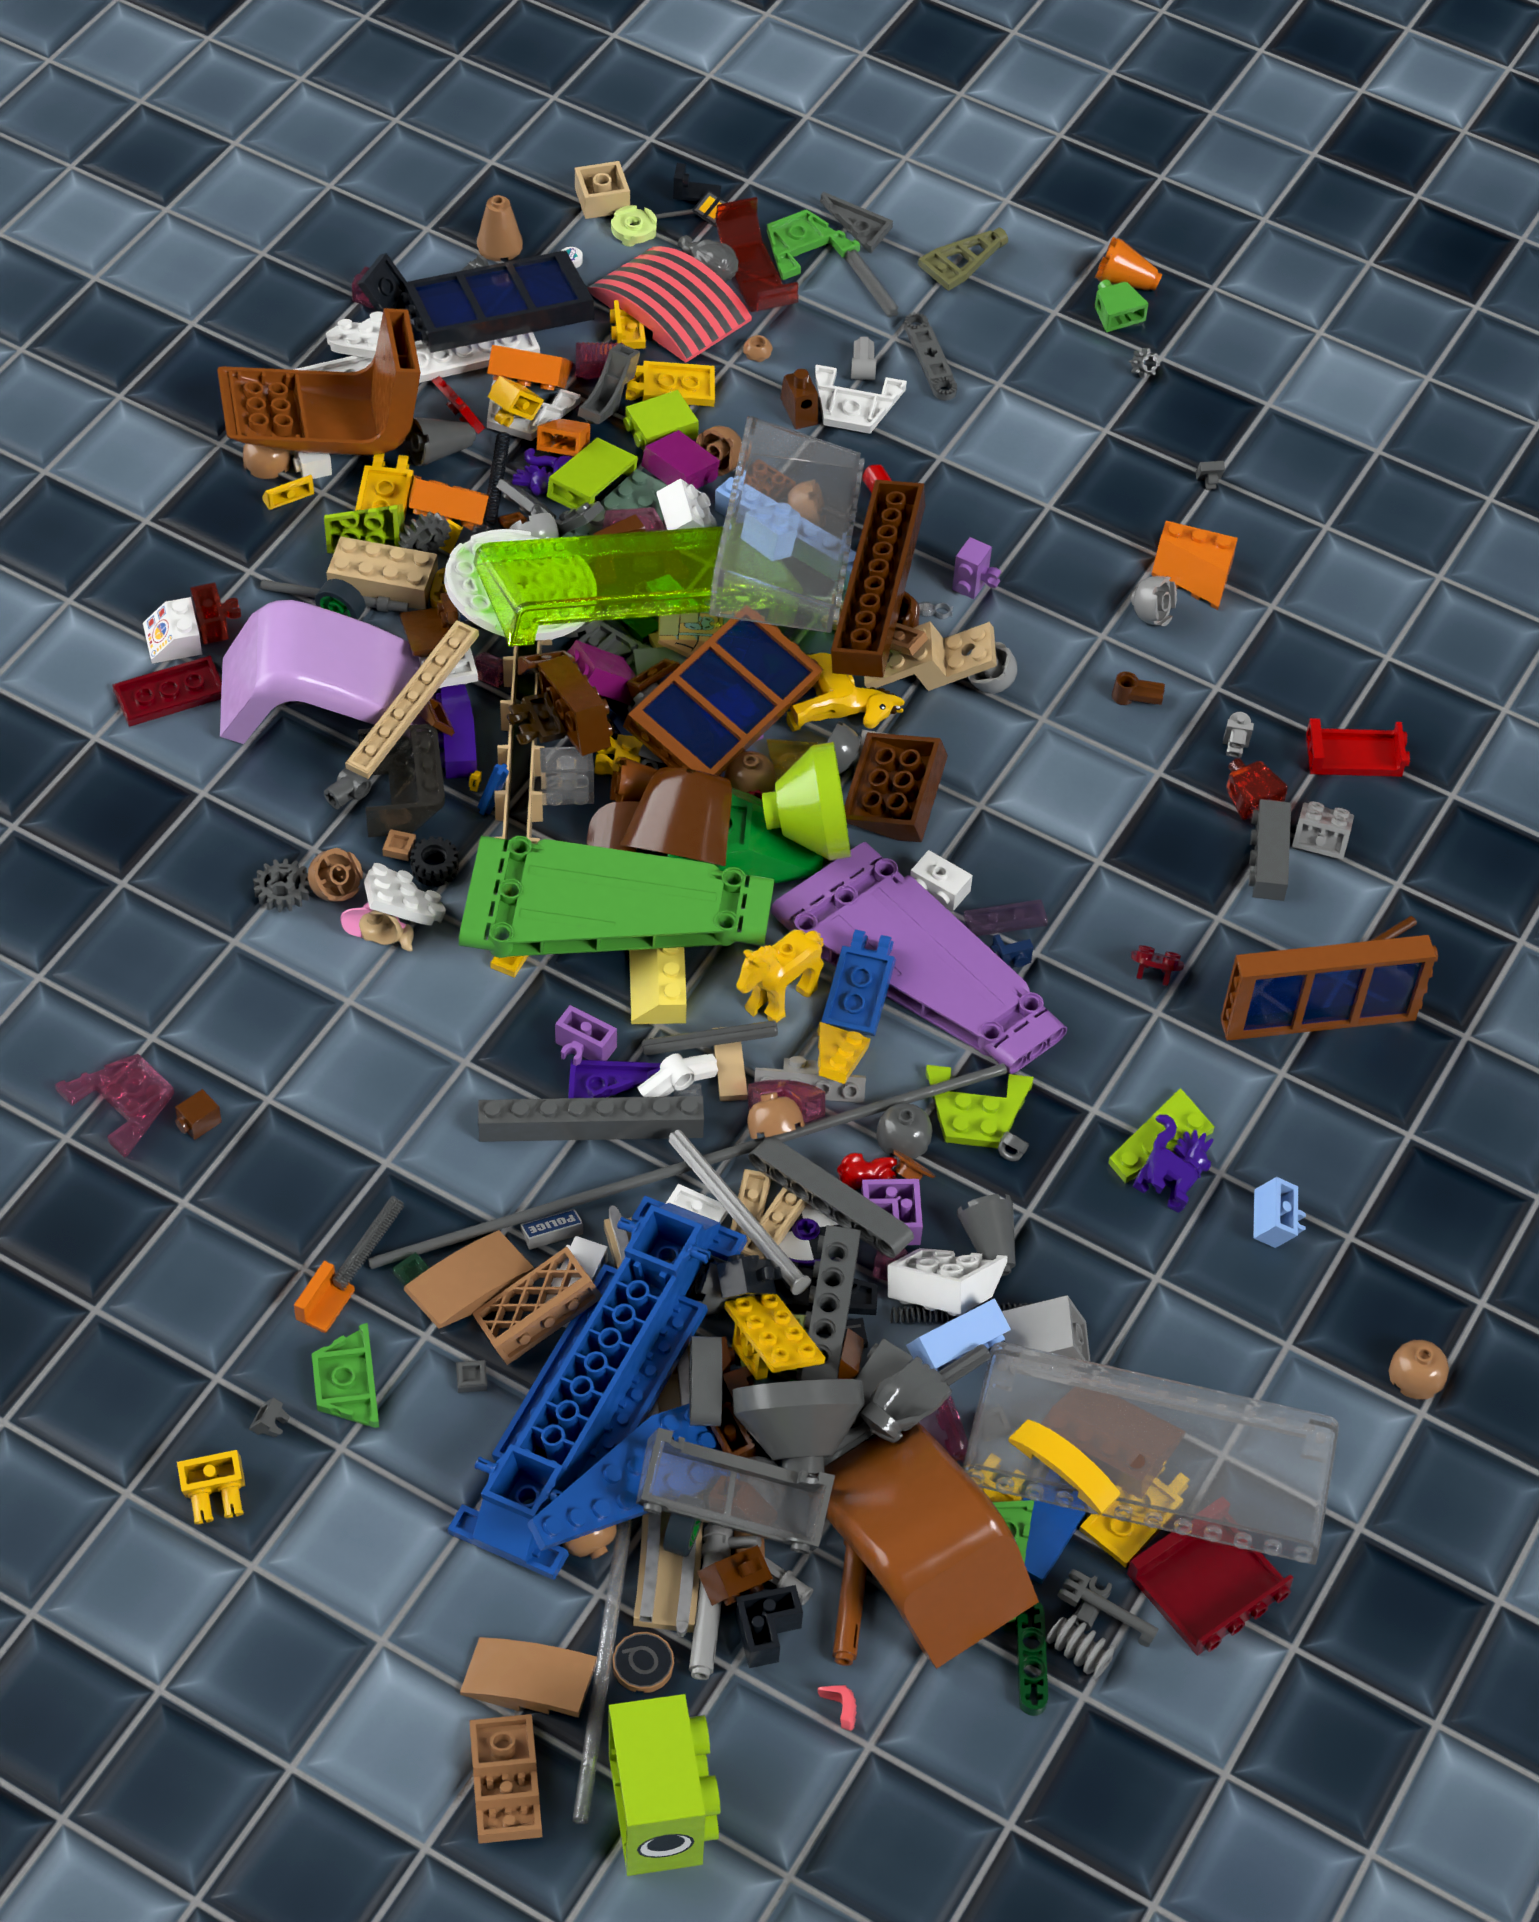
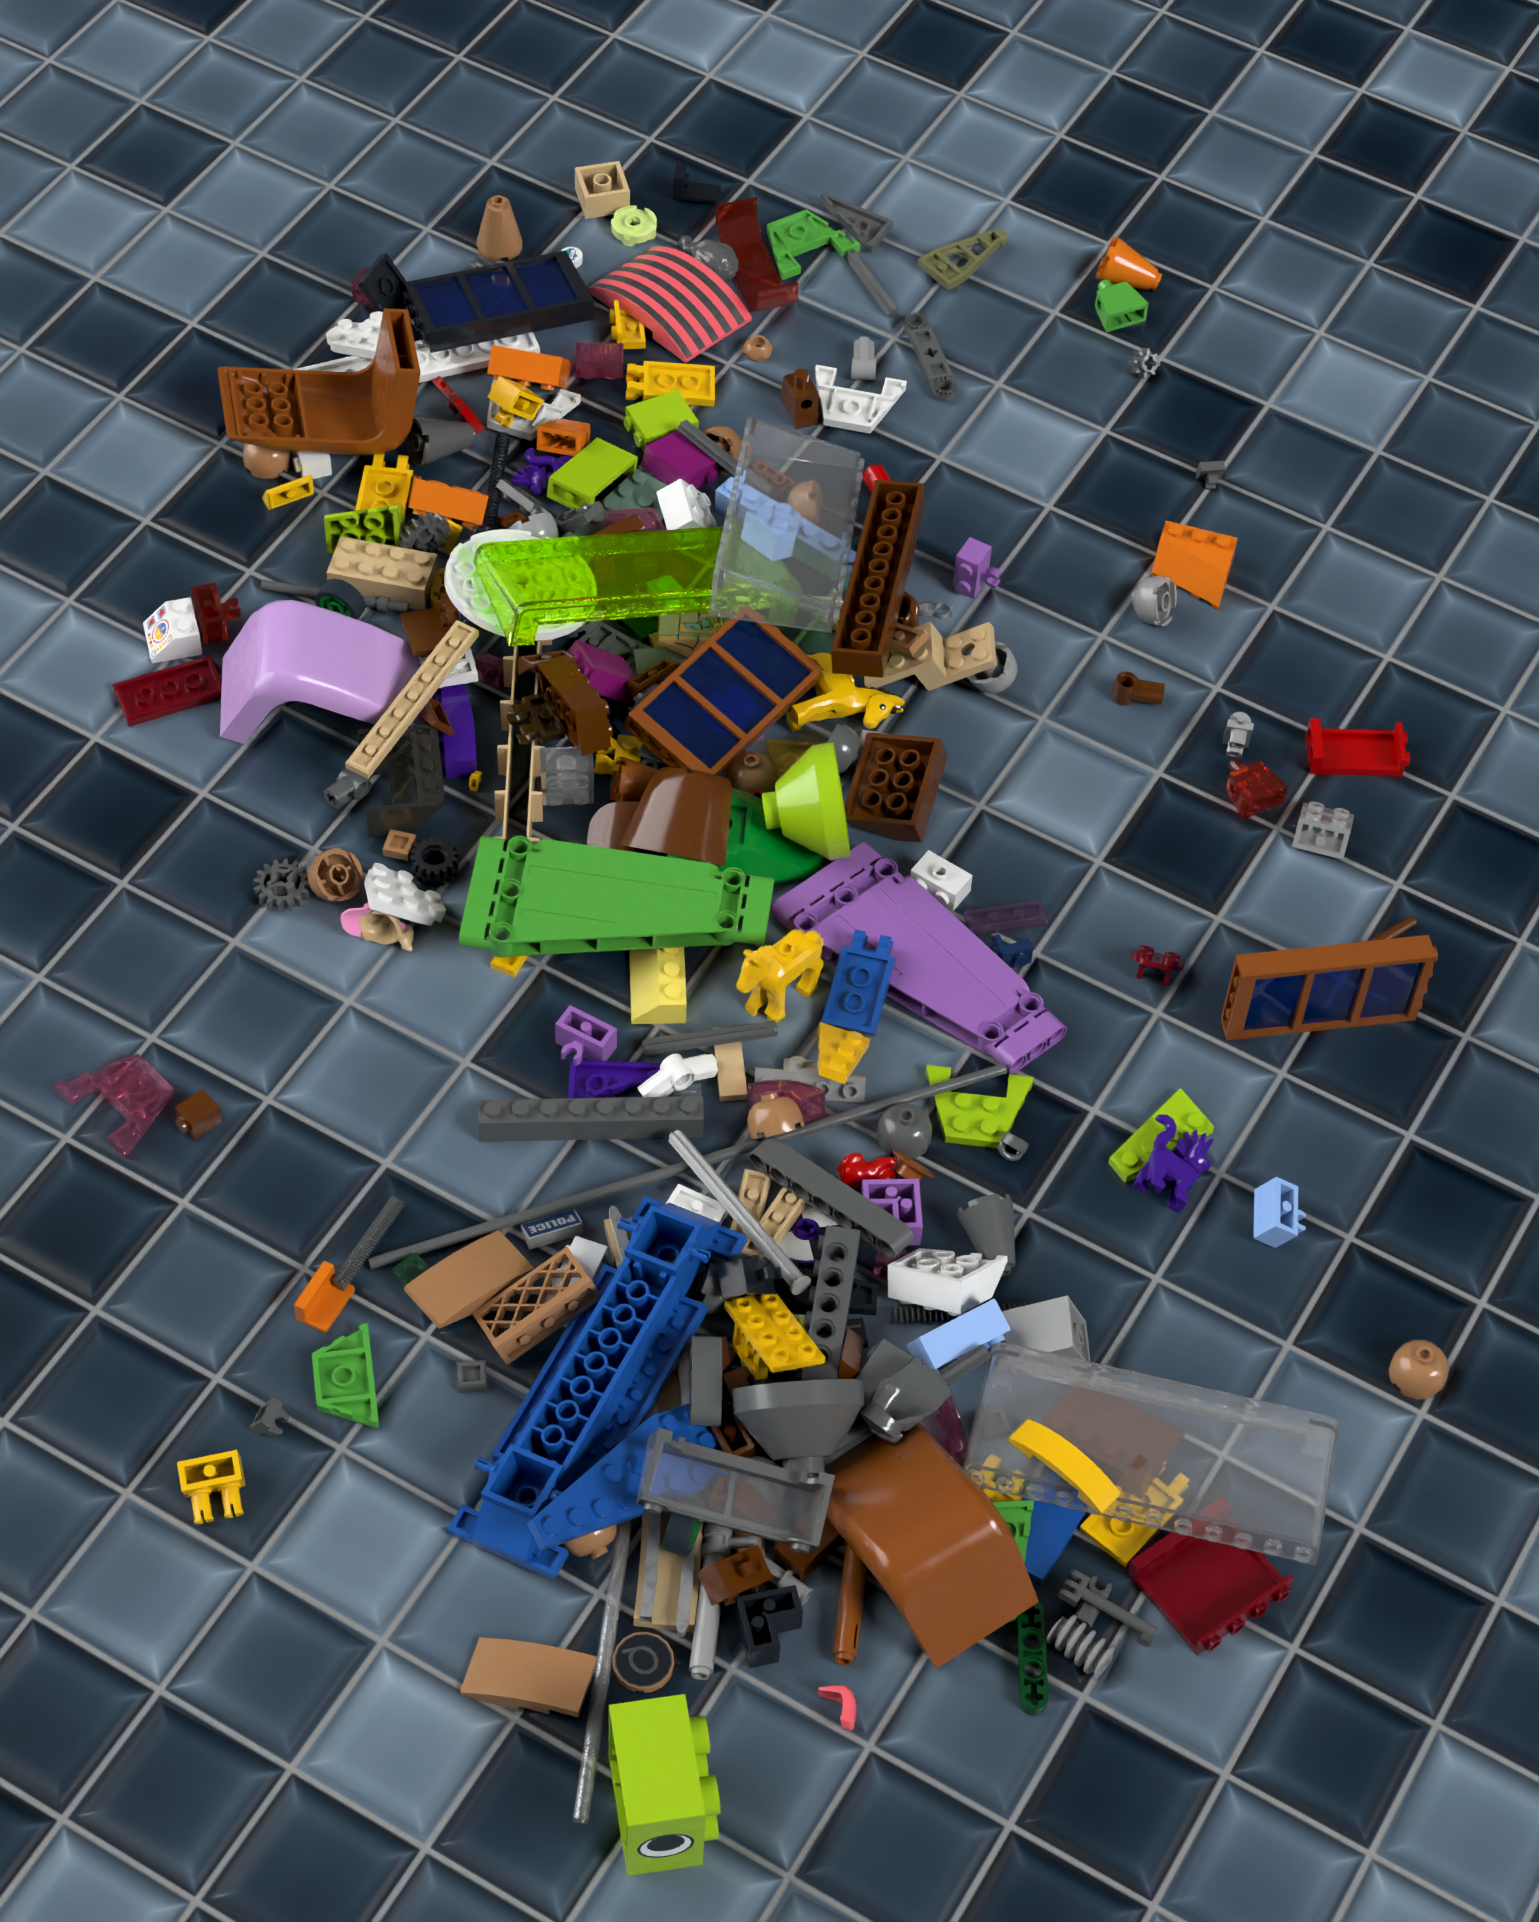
medium nougat slope [469,1714,542,1844] -> none
blue axle [477,763,509,815] -> none
dark grey arch [577,343,640,424] -> none
piece [655,190,732,226] -> none
dark grey brick [1248,799,1291,901] -> none
none -> dark grey axle [678,420,773,499]
none -> reddish brown brick [773,1510,842,1582]

